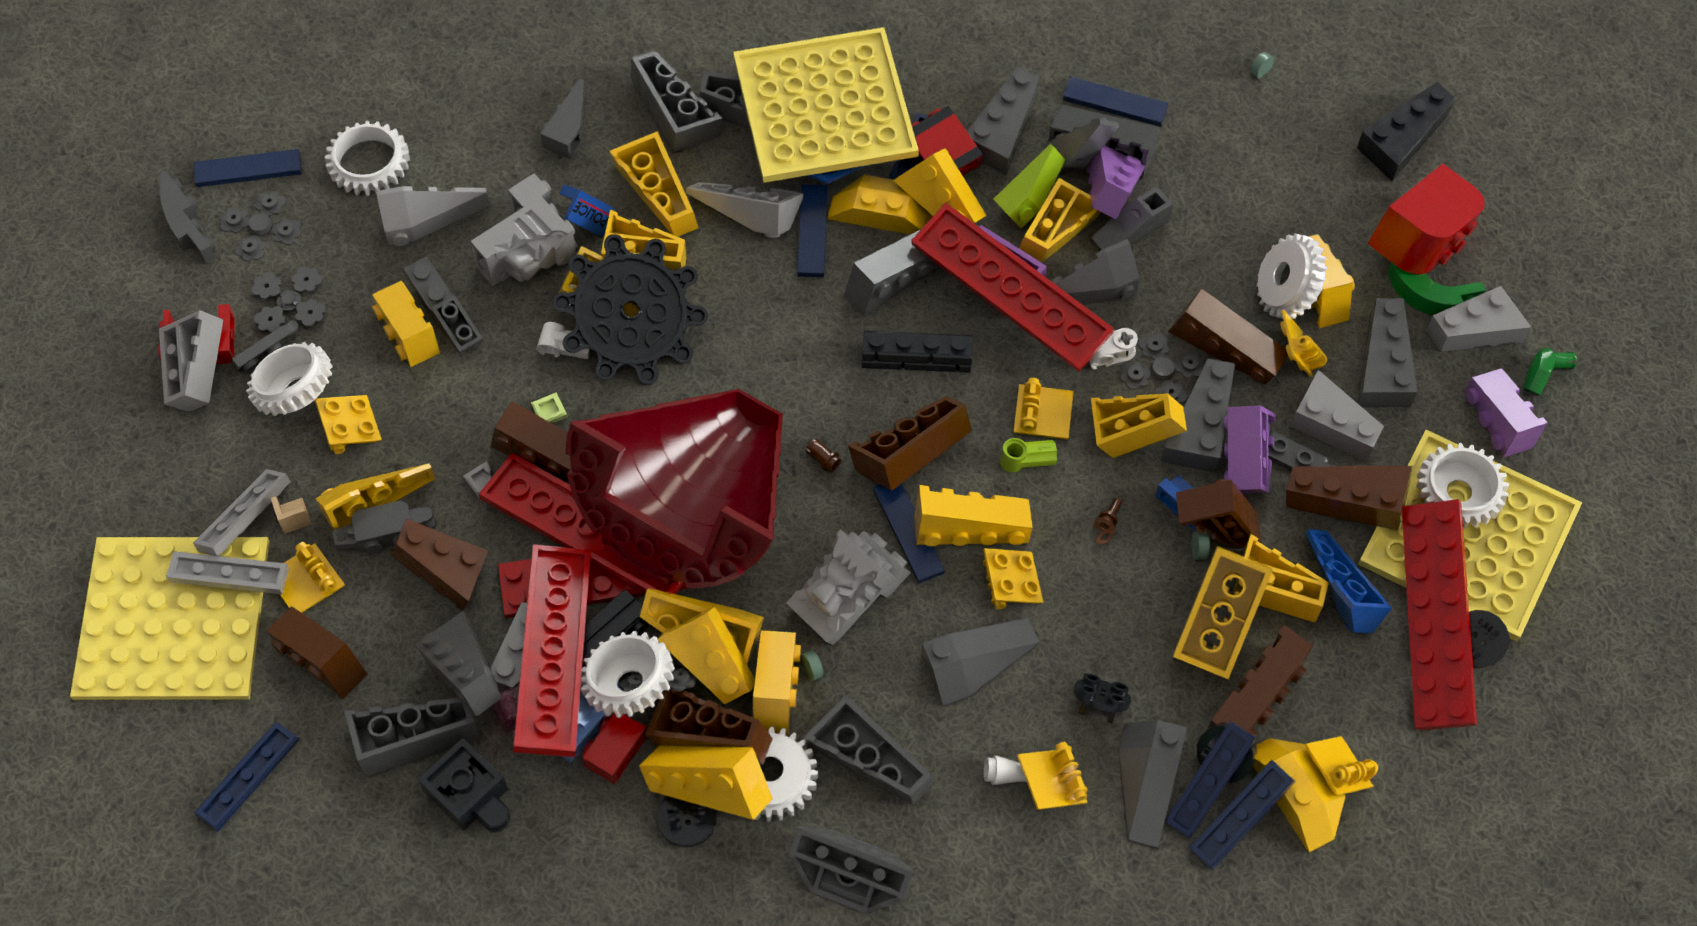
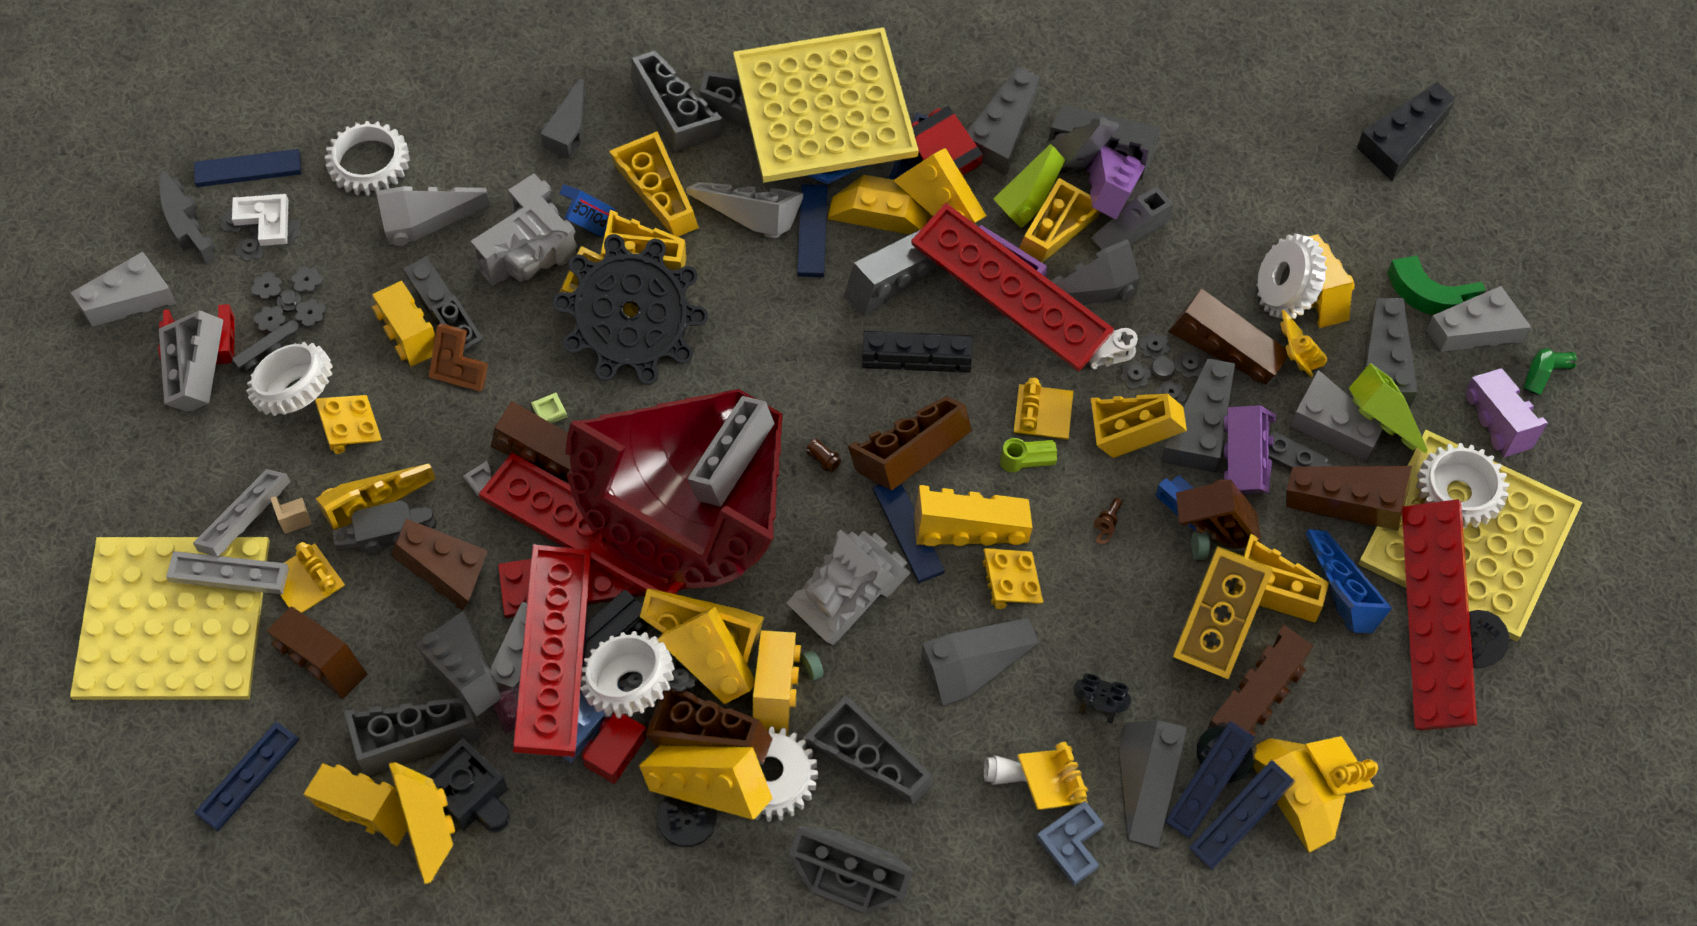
white piece [537,322,592,359] -> none
dark blue tile [1063,76,1168,127] -> none
sand green tile [1250,52,1274,79] -> none
red brick [1367,164,1485,275] -> none
none -> light grey wedge [71,252,177,327]
none -> white plate [232,194,288,246]
none -> yellow wedge [303,763,408,846]
none -> yellow wedge [389,762,455,884]
none -> dark orange plate [429,323,488,392]
none -> light grey brick [687,396,775,507]
none -> sand blue plate [1037,801,1104,885]
none -> lime slope [1349,363,1428,453]

